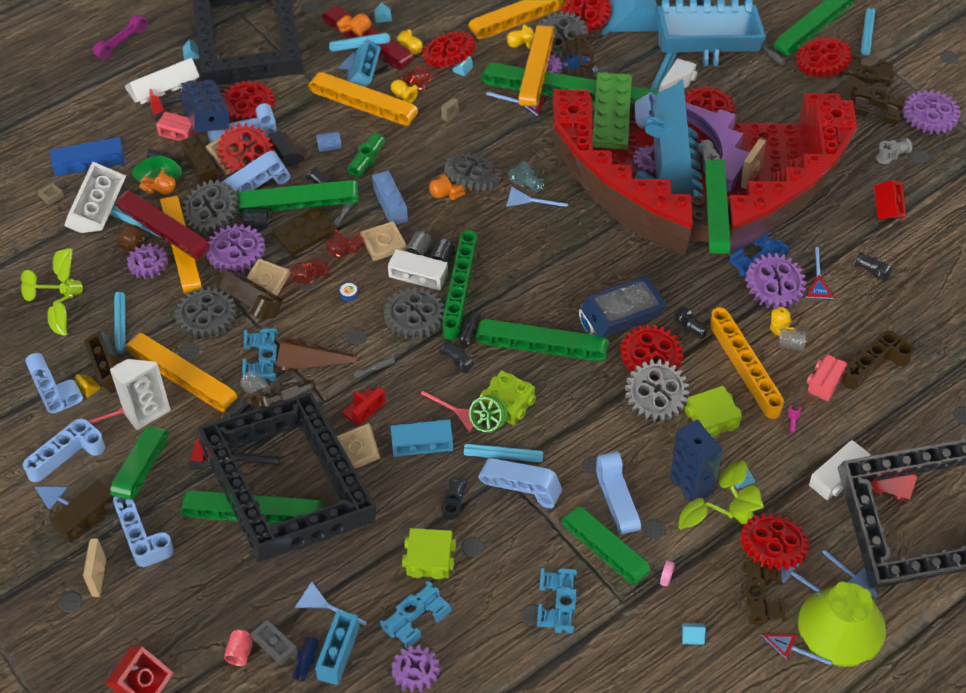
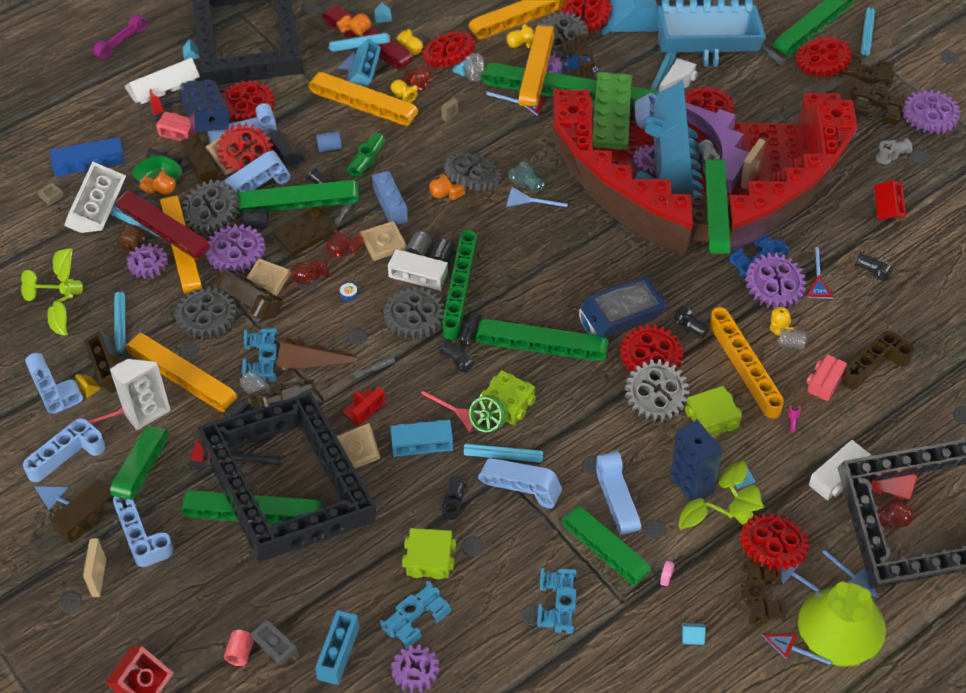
clear blue pin [292,636,319,681] -> none
light blue piece [295,582,366,625] -> none
none -> clear piece [465,54,484,81]
none -> clear red piece [877,497,915,528]

